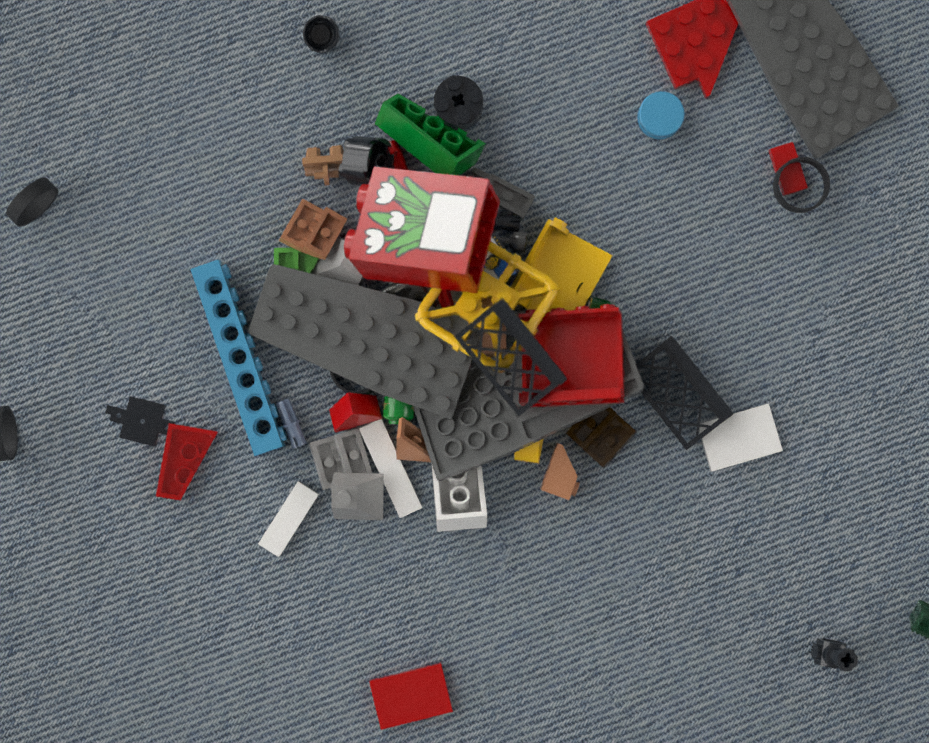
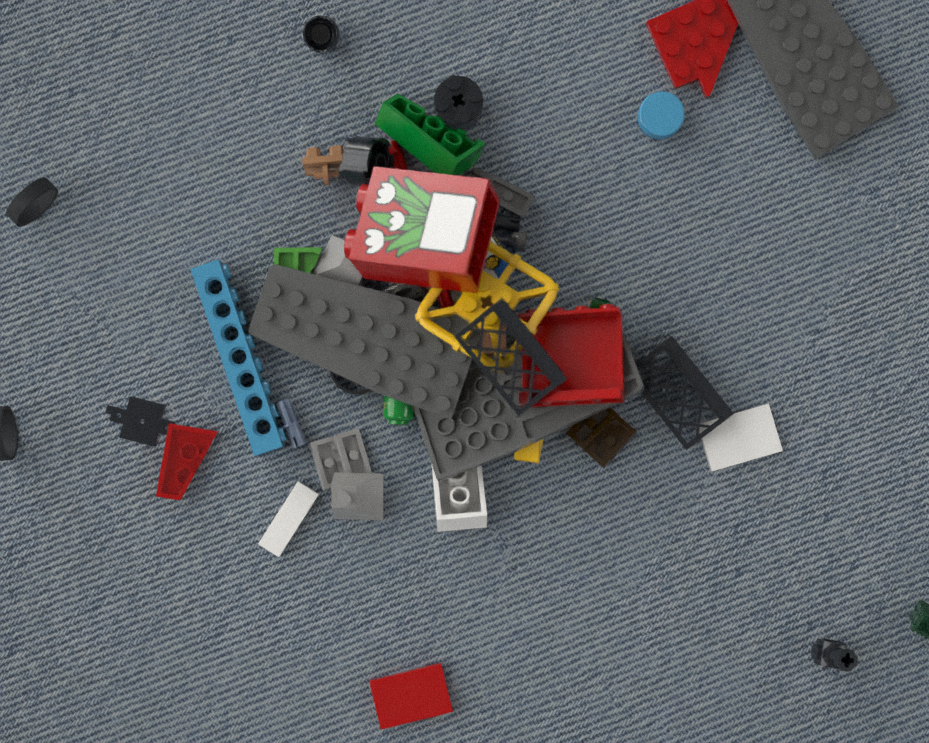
nougat slope [279,198,347,260] -> none
red slope [329,392,382,433] -> none
white tile [359,419,423,518] -> none
nougat slope [396,417,431,462] -> none
yellow door [510,218,613,312] -> none
nougat slope [540,443,580,500] -> none
red tile [768,142,808,196] -> none
black tyre [773,157,830,213] -> none

